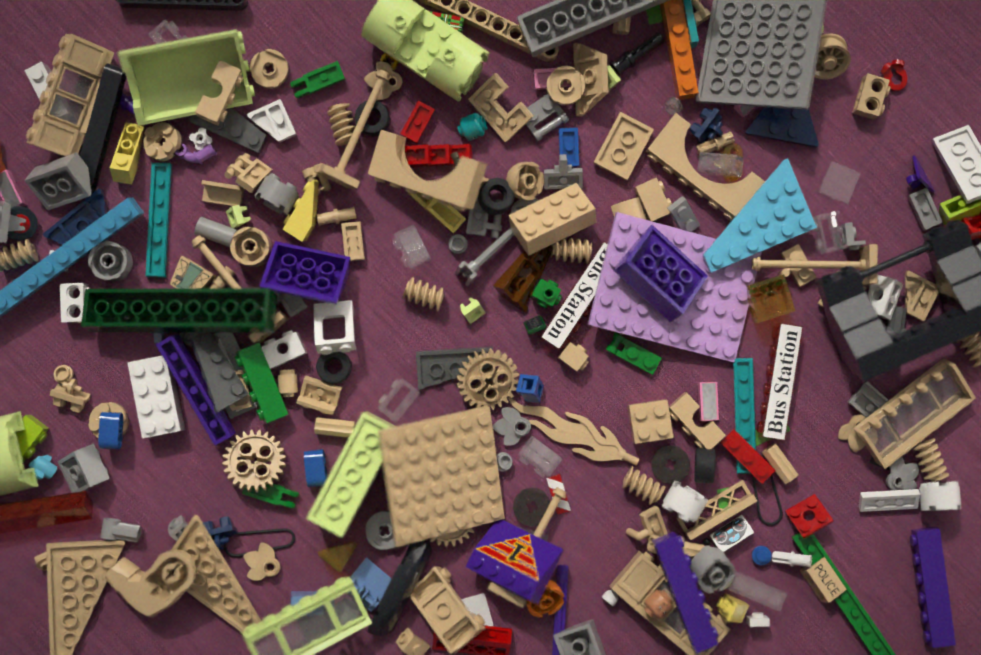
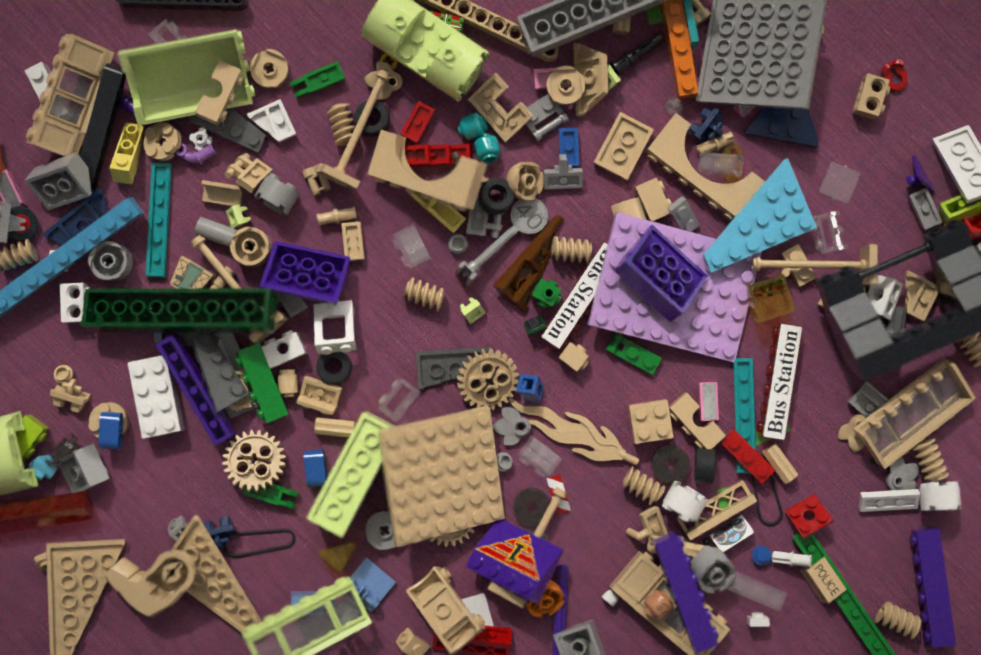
light grey piece [100,518,142,542] -> none
tan plate [244,542,280,581] -> none
light yellow slope [283,180,319,242] -> none
black brick [367,539,432,636] -> none
tan brick [509,183,596,255] -> none
light yellow slope [717,593,749,623] -> none
tan wheel [814,33,851,79] -> none
light grey bracket [840,222,866,251] -> none
none -> clear smoke plate [44,433,79,468]
none -> teal head [474,133,501,163]
none -> tan piece [875,601,921,640]

